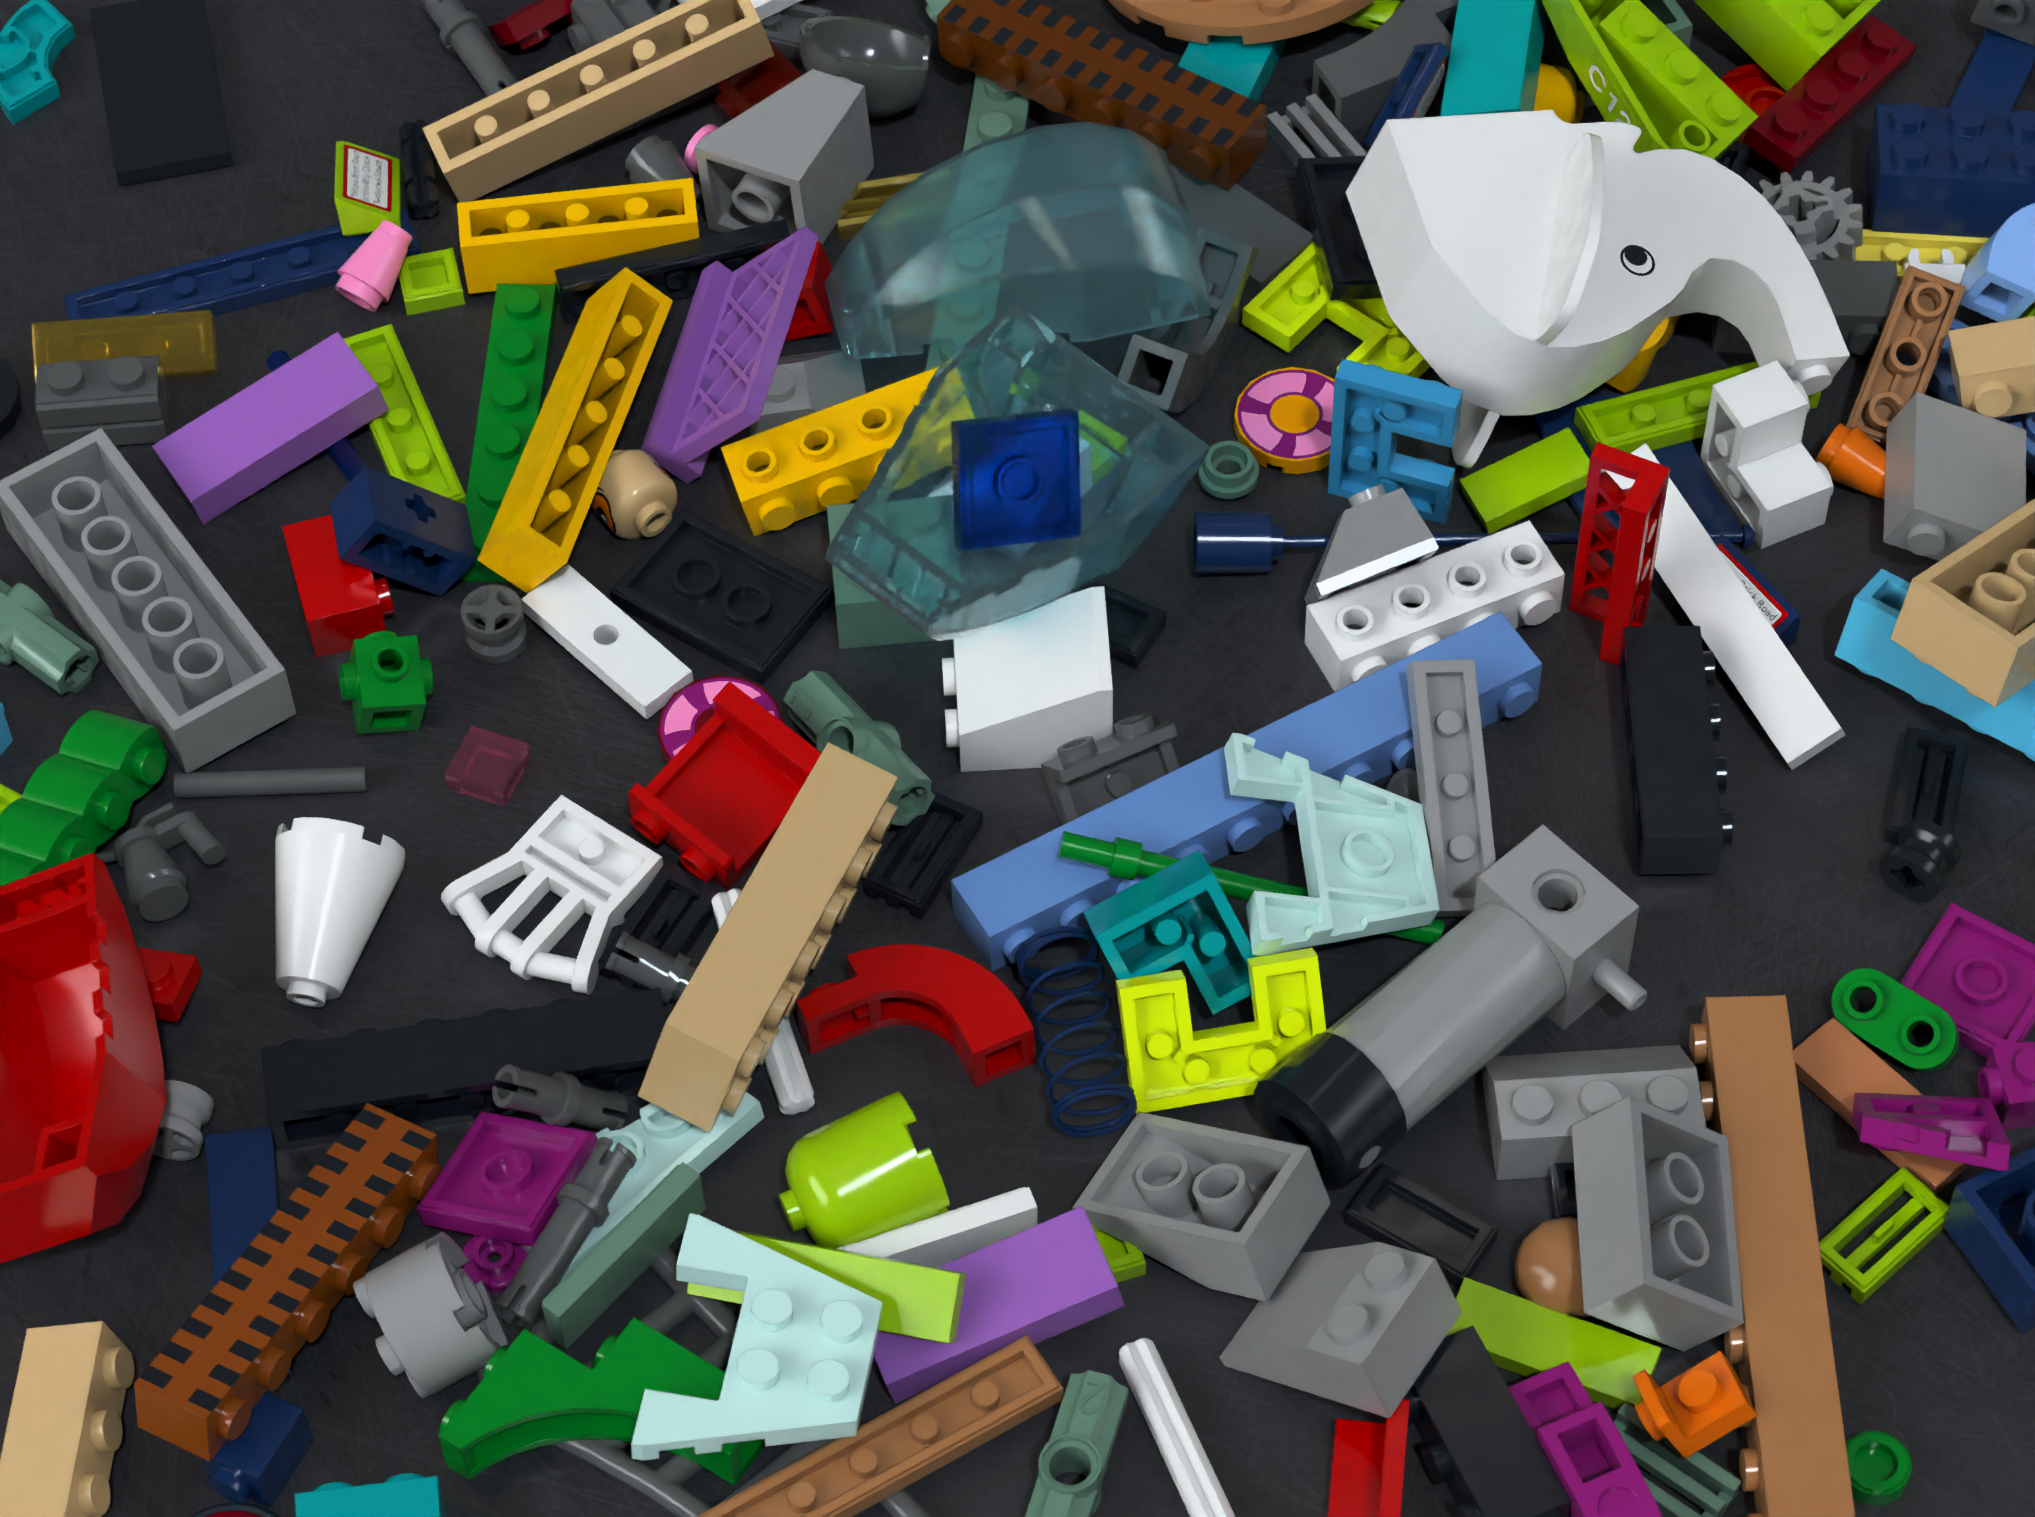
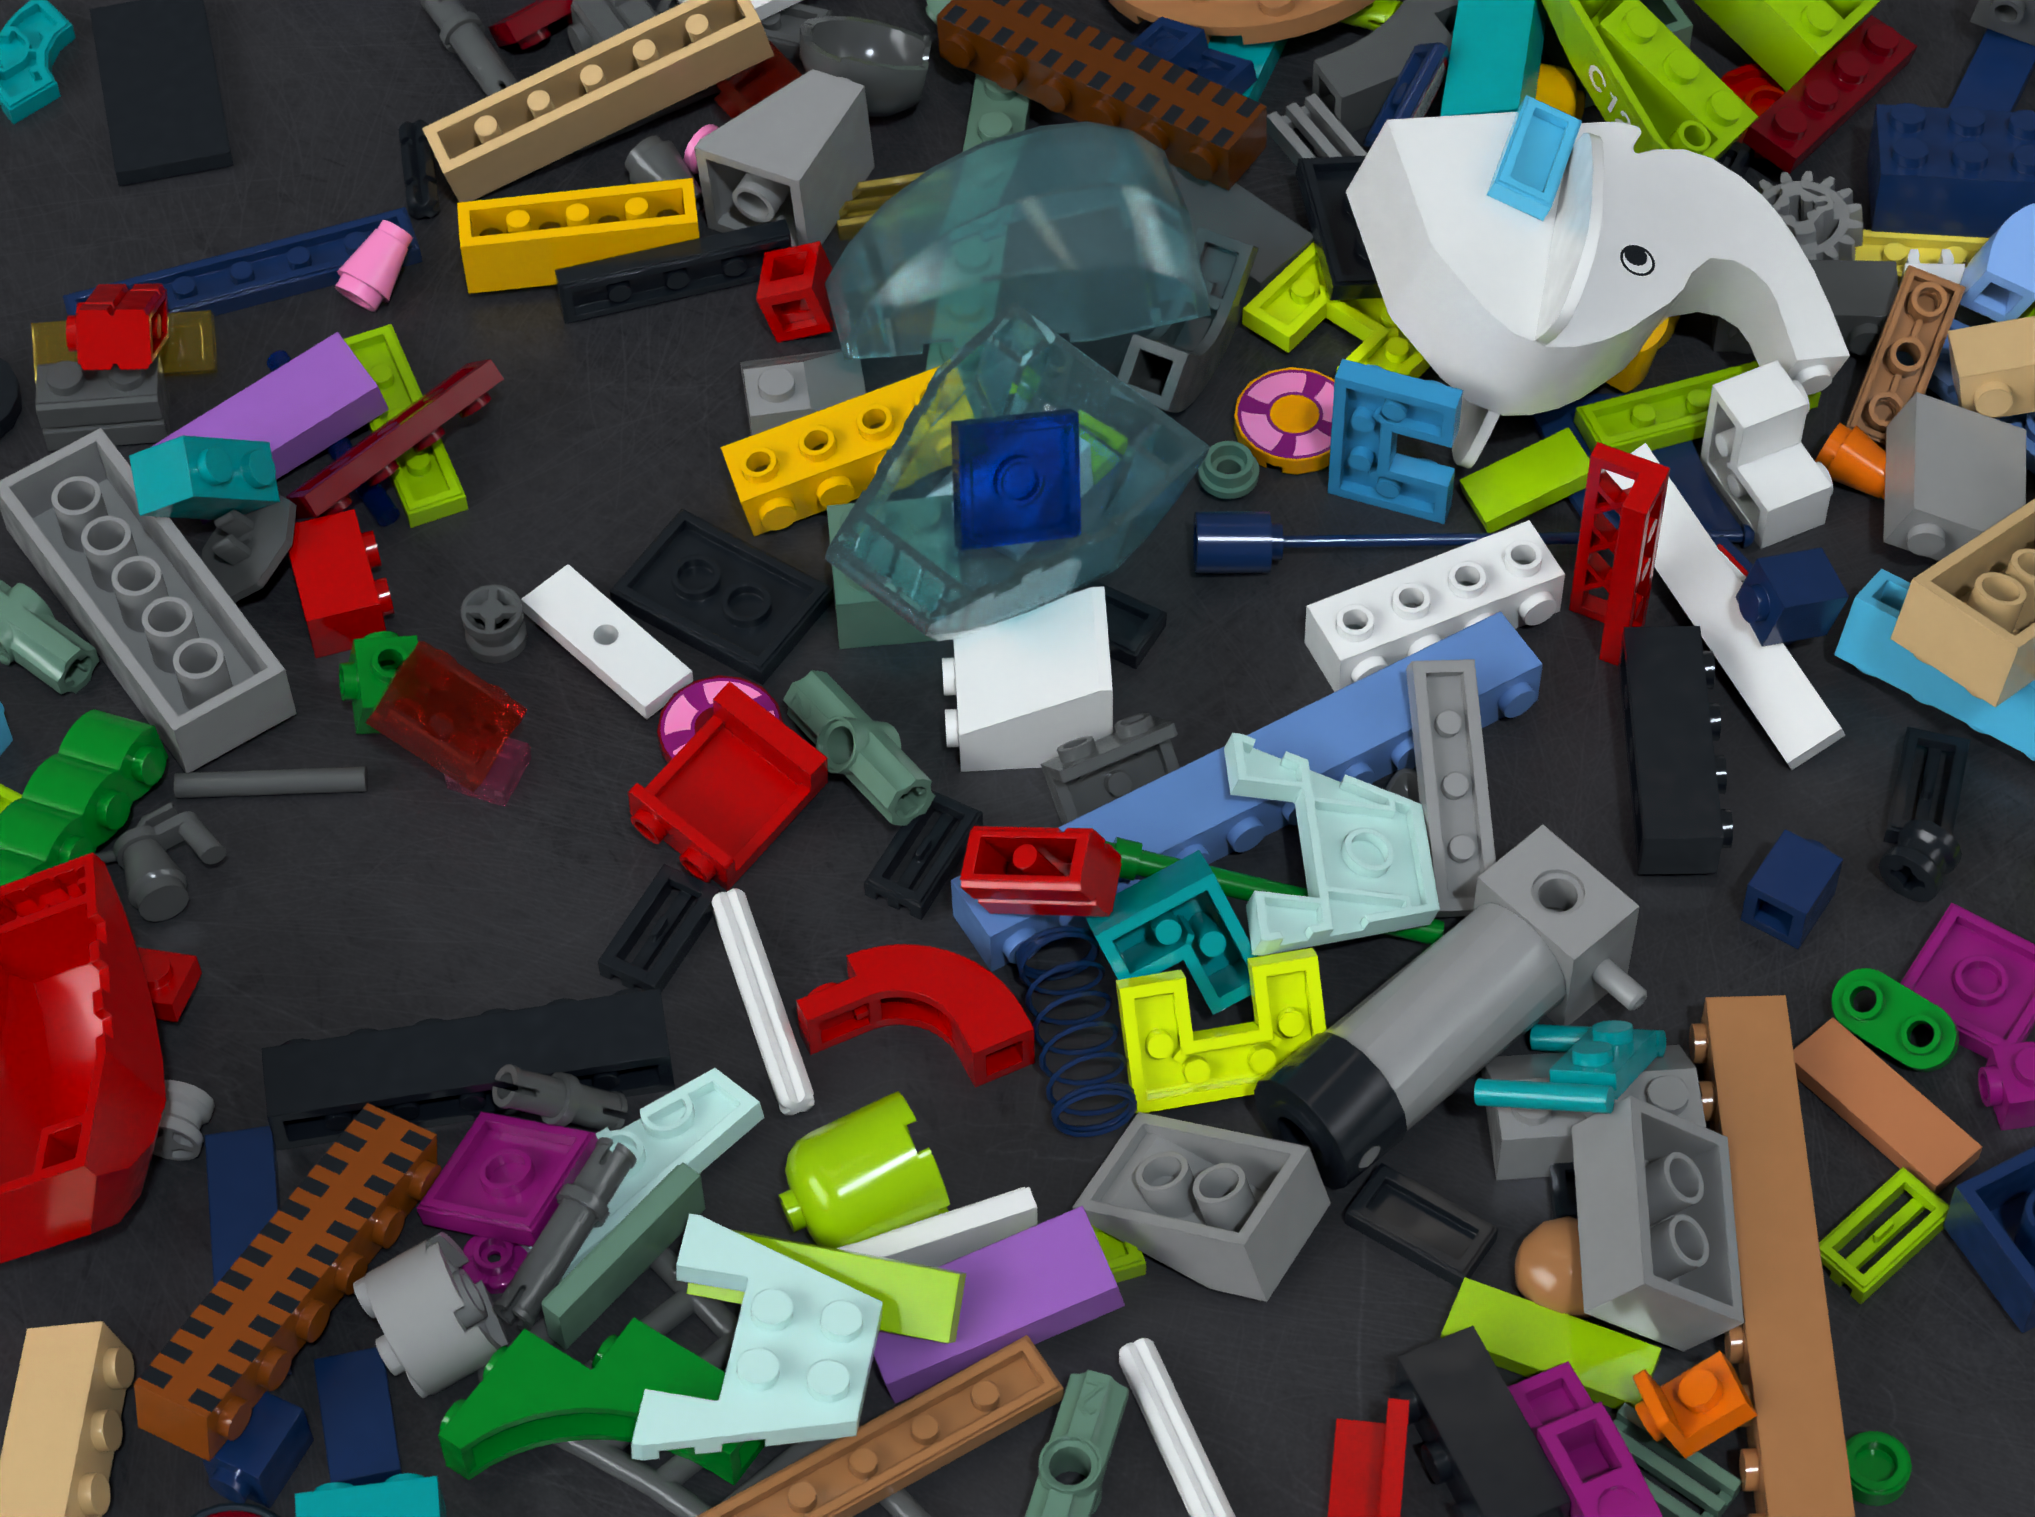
white cone [275,817,406,1007] -> none
dark blue brick [330,466,477,596] -> none
slope [334,141,402,236] -> none
lime tile [398,248,465,316] -> none
white plate [441,795,663,995] -> none
green plate [459,284,558,583] -> none
yellow brick [478,267,673,594] -> none
tan head [591,449,678,540] -> none
dark grey pin [605,930,697,1005] -> none
tan brick [638,742,898,1133] -> none
medium lavender fence [641,226,819,484] -> none
light grey slope [1220,1242,1462,1418] -> none
light grey slope [1304,484,1439,605] -> none
magenta wing [1852,1092,2011,1171] -> none
none -> red brick [66,283,170,370]
none -> teal brick [129,436,280,520]
none -> dark grey piece [201,494,297,603]
none -> dark red plate [285,359,504,519]
none -> dark blue tile [313,1347,403,1486]
none -> clear red bracket [365,641,527,792]
none -> red brick [960,826,1122,917]
none -> dark blue slope [1130,17,1257,95]
none -> teal plate [1474,1020,1666,1114]
none -> medium azure tile [1487,95,1582,221]
none -> dark blue brick [1735,547,1849,647]
none -> dark blue brick [1740,829,1843,949]

